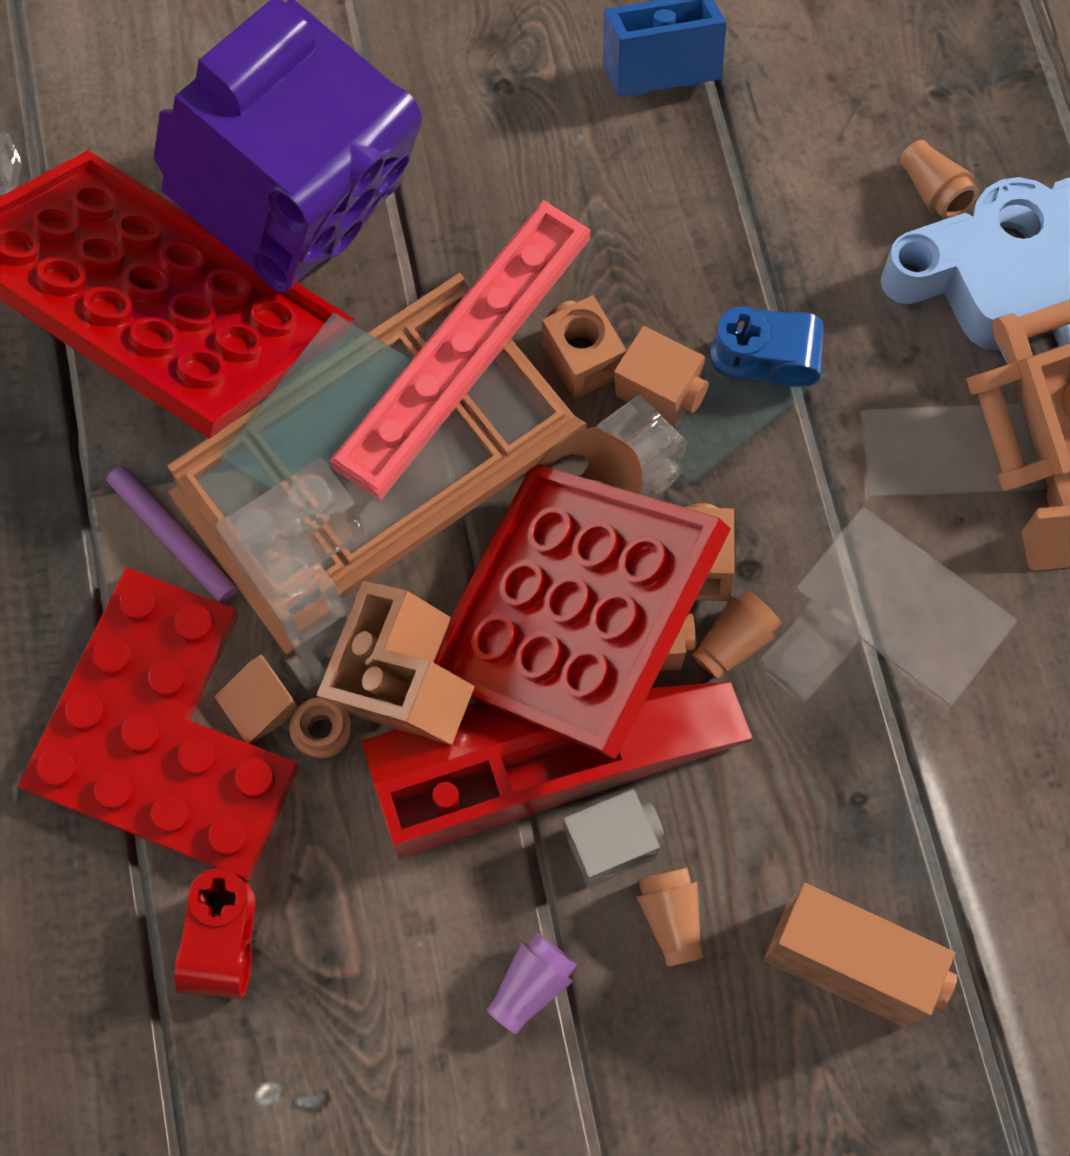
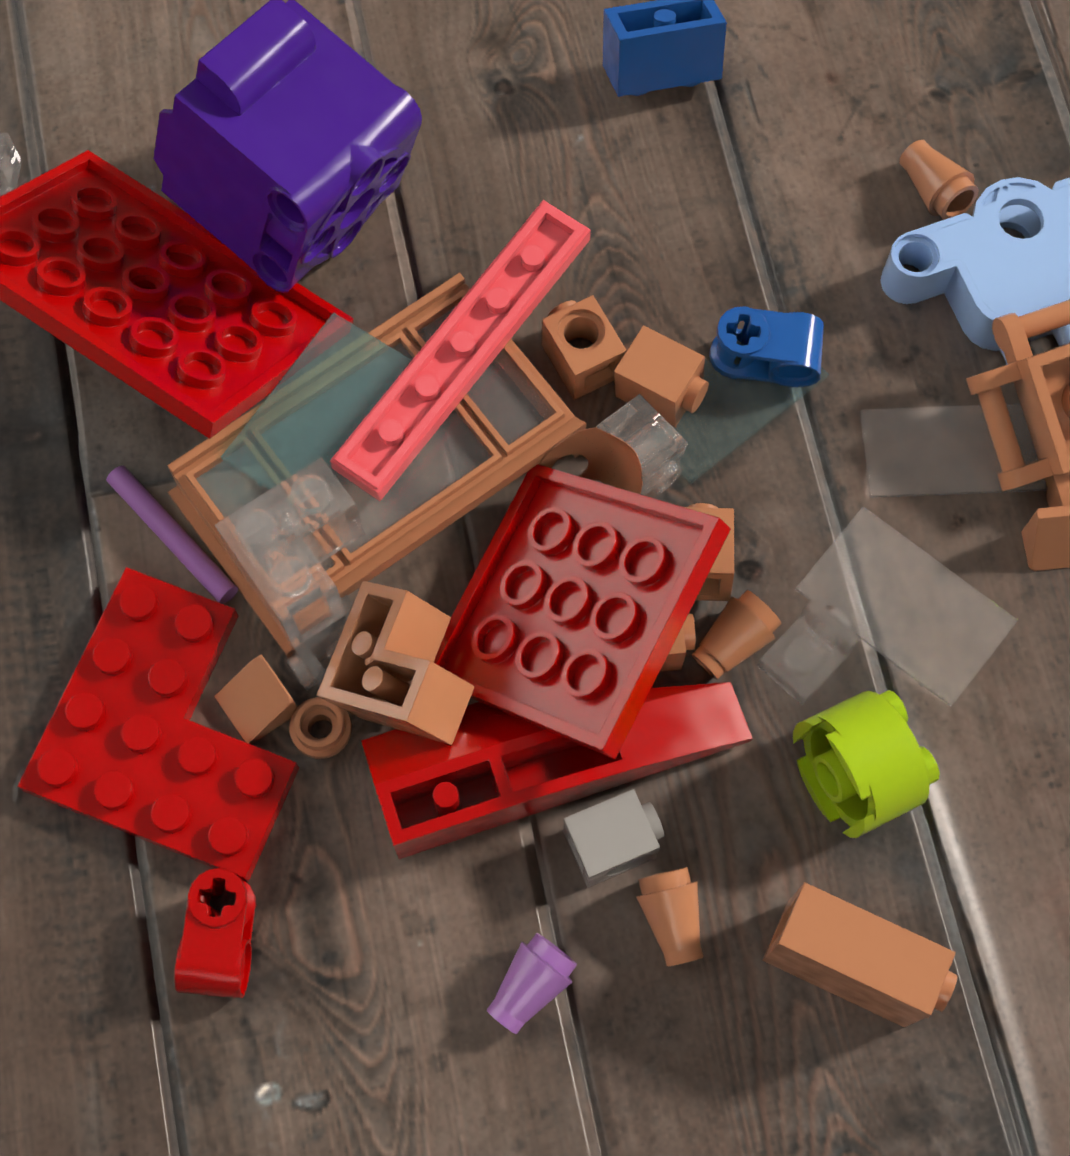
none -> lime brick [793,690,940,838]

